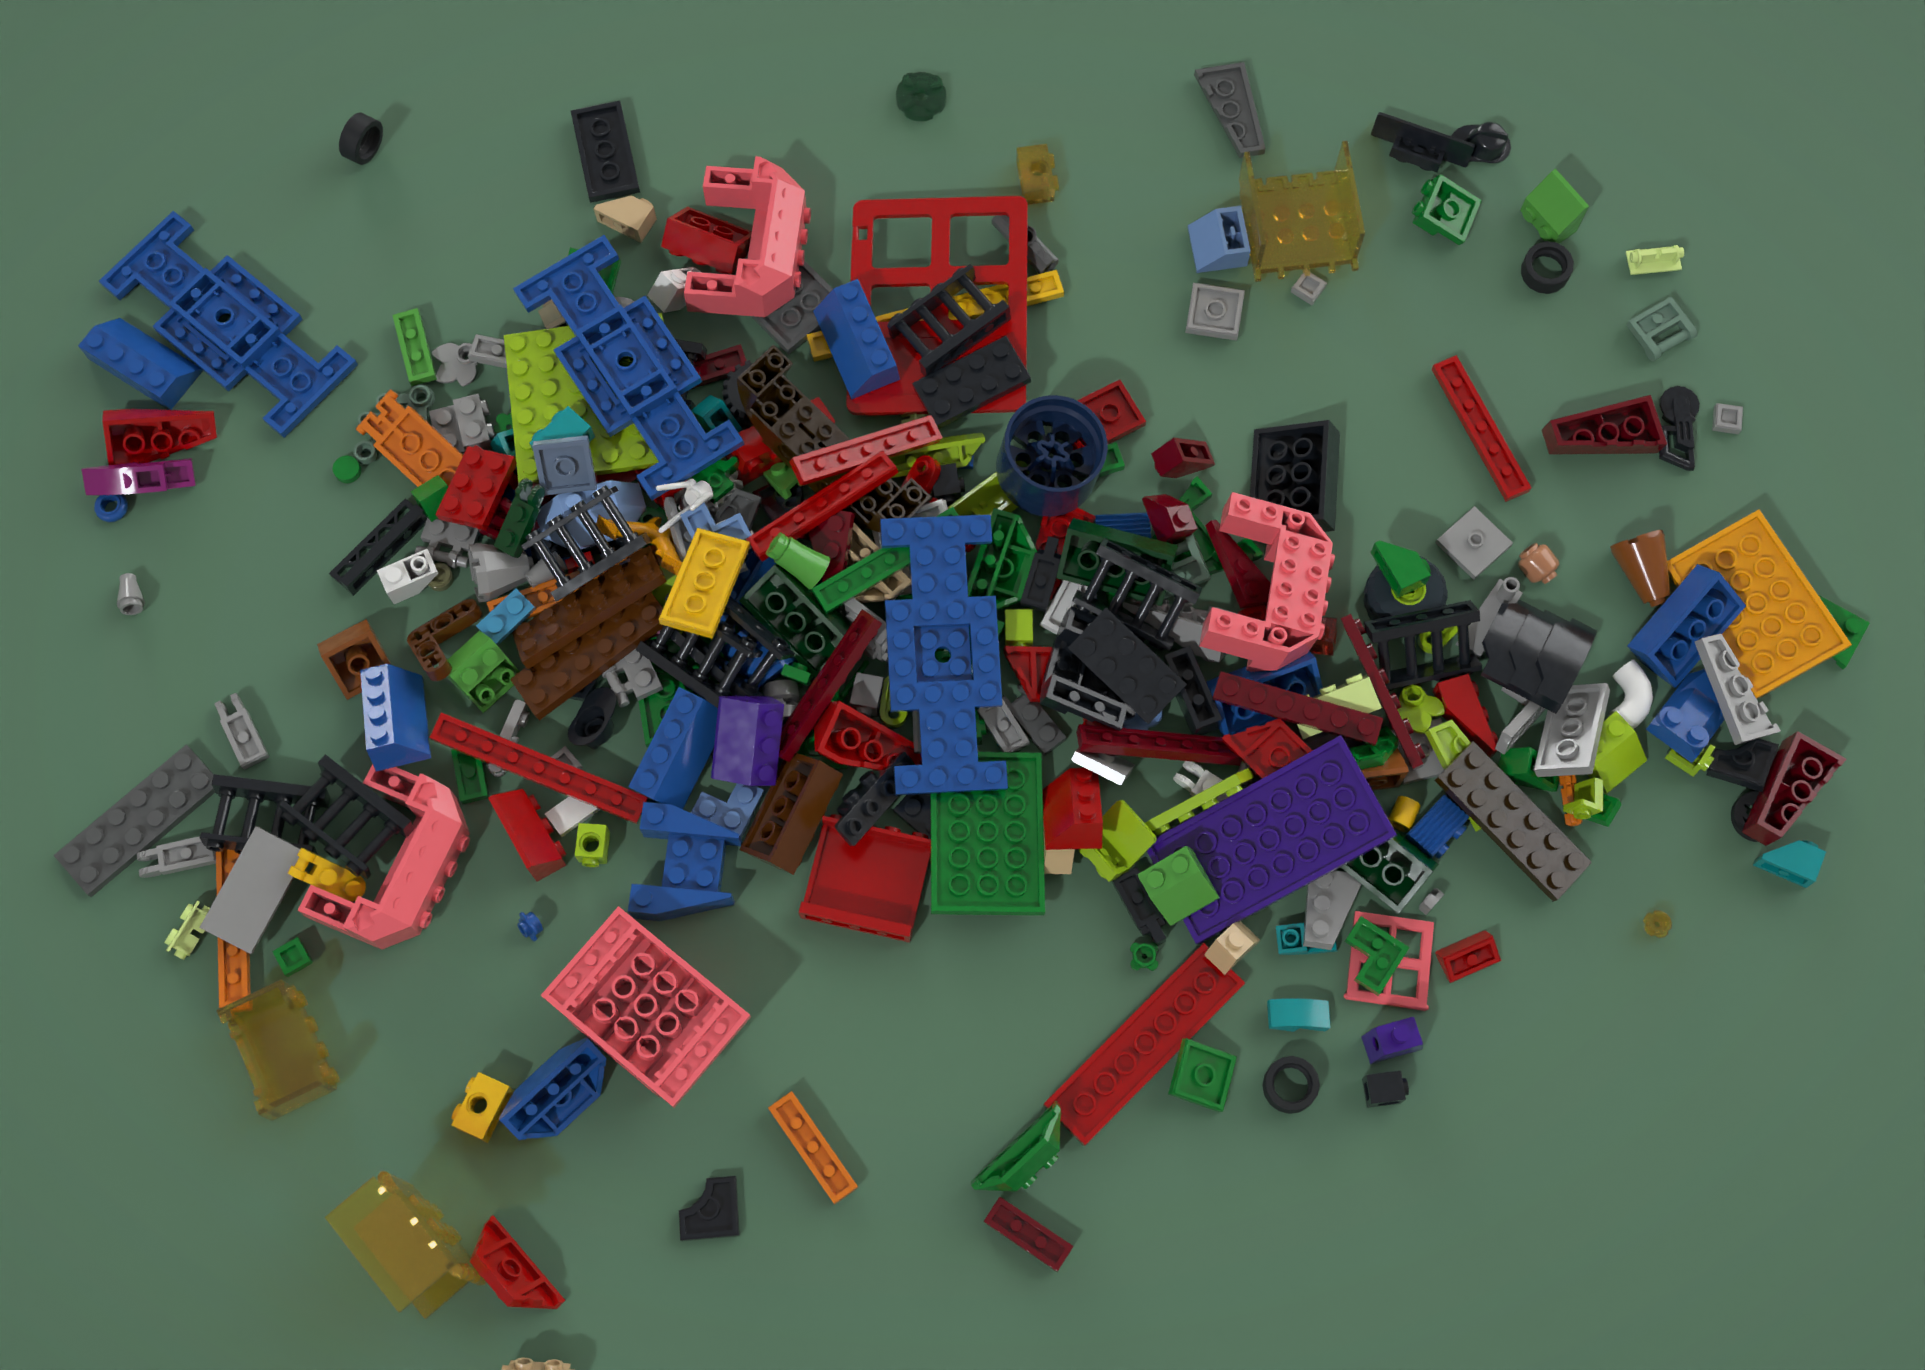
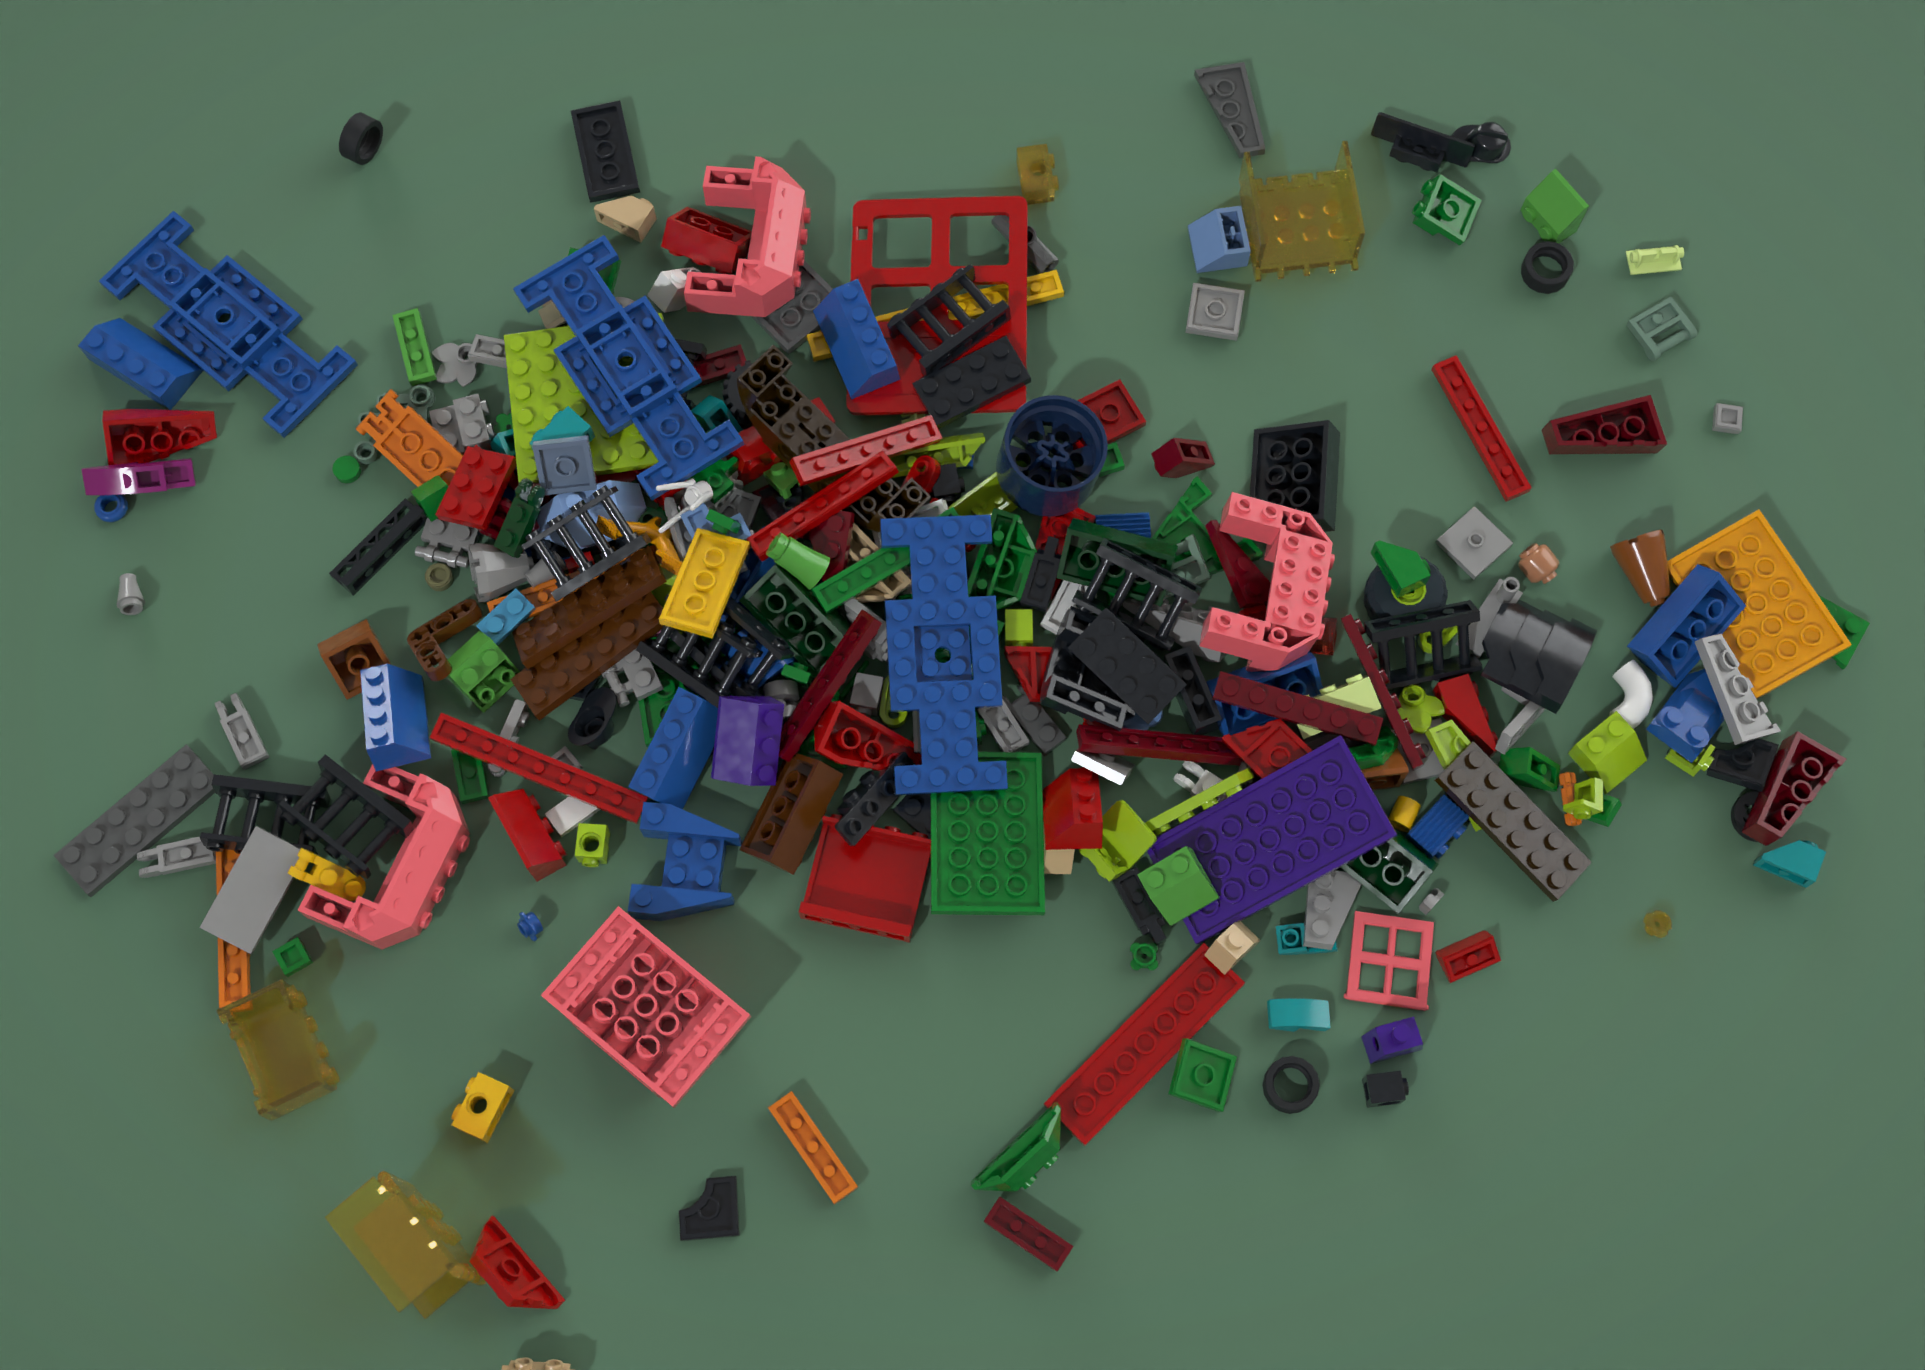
yellowish green hinge [164,901,210,960] -> none
white slope [377,549,438,604] -> none
blue wedge [499,1037,607,1140] -> none
medium blue plate [691,783,765,838] -> none
clear green plate [896,72,946,121] -> none
dark red slope [1142,494,1198,545] -> none
light grey tile [1291,270,1327,305] -> none
green plate [1344,916,1410,996] -> none
light grey plate [1534,683,1610,777] -> none
black piece [1659,386,1700,471] -> none
none -> green plate [705,509,741,535]

